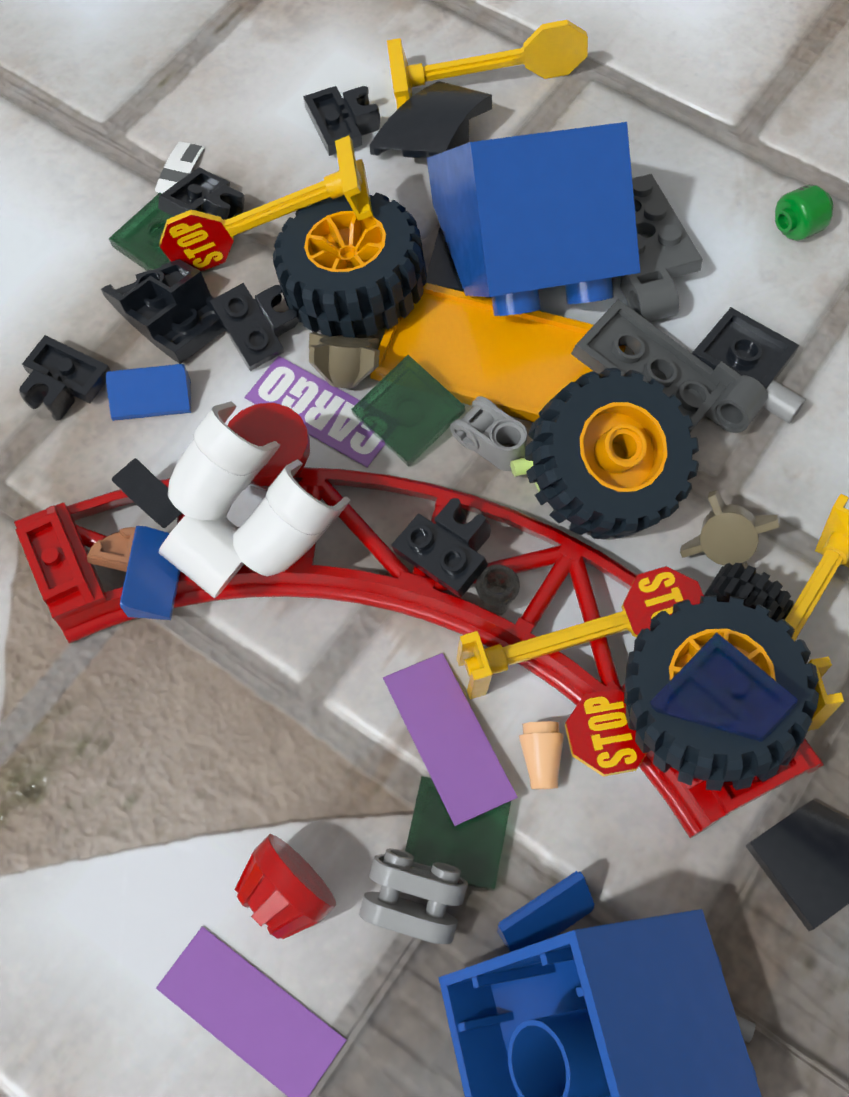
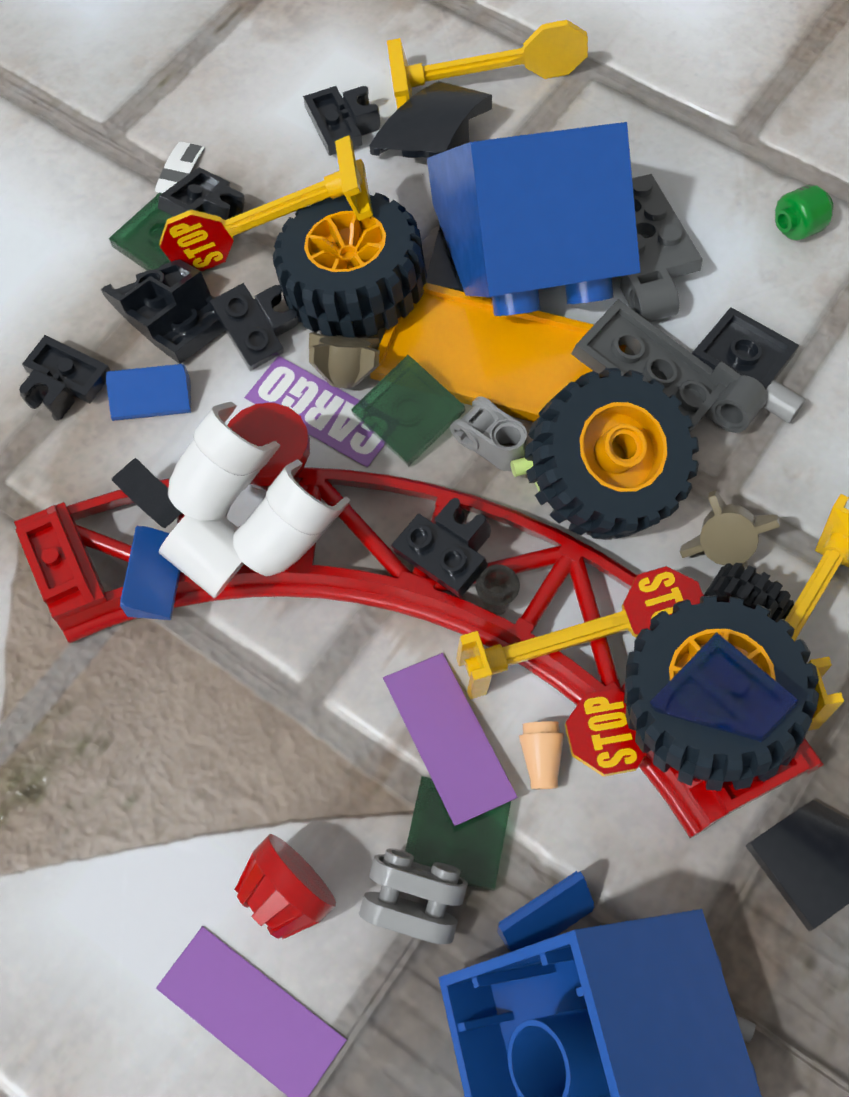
nougat tile [87,527,136,572] -> none

